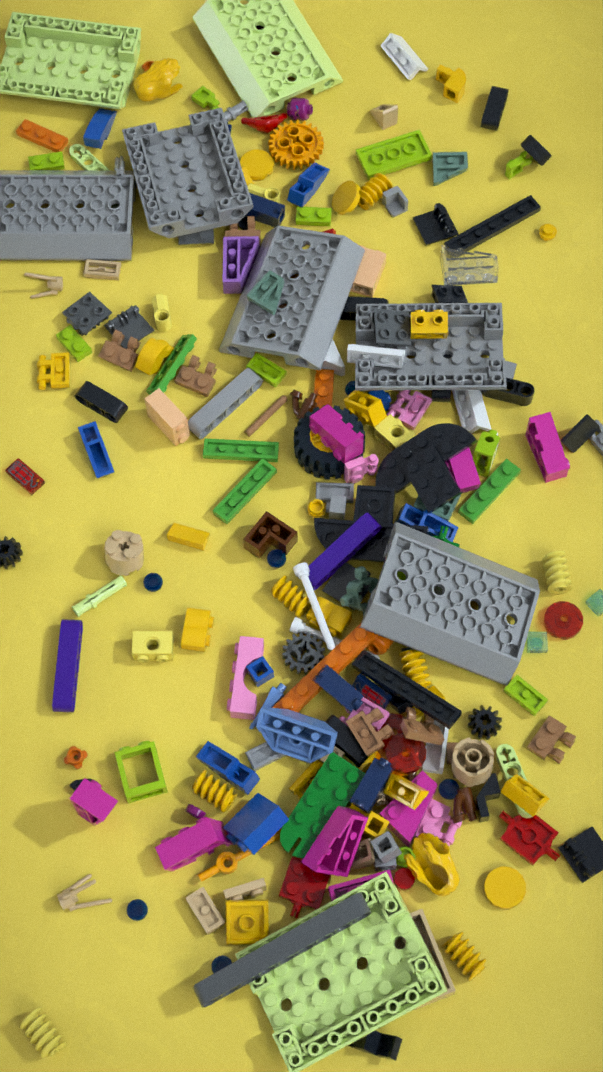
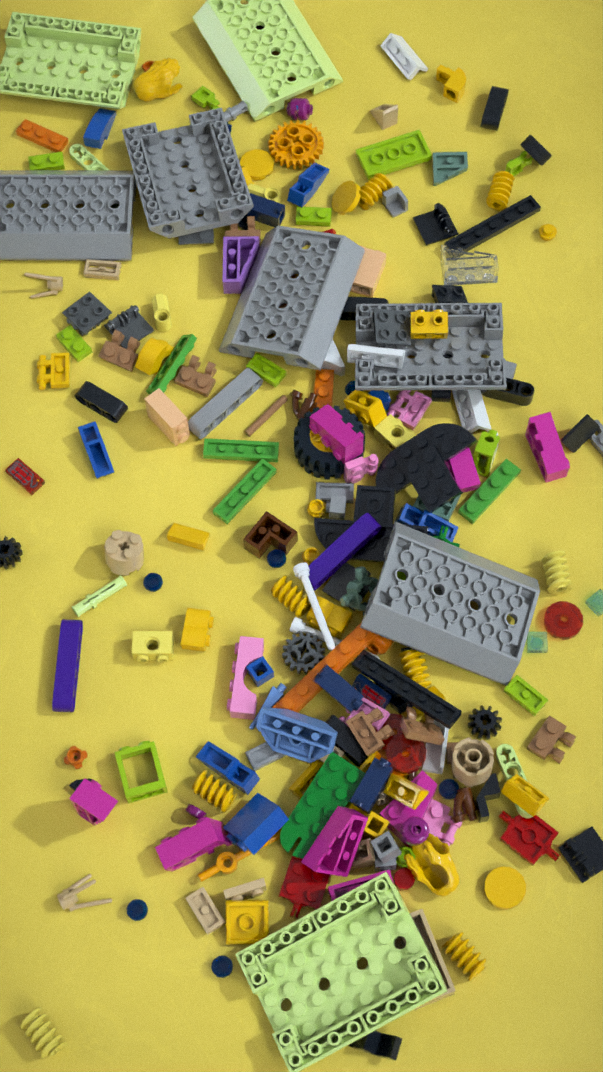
light grey axle [114,156,125,176] -> none
dark grey beam [193,892,372,1008] -> none
red piece [241,112,287,133] -> none
sand green wing [246,270,285,315] -> none
none -> yellow plate [302,547,321,566]
none -> magenta head [400,817,429,846]
none -> yellow piece [486,171,515,211]

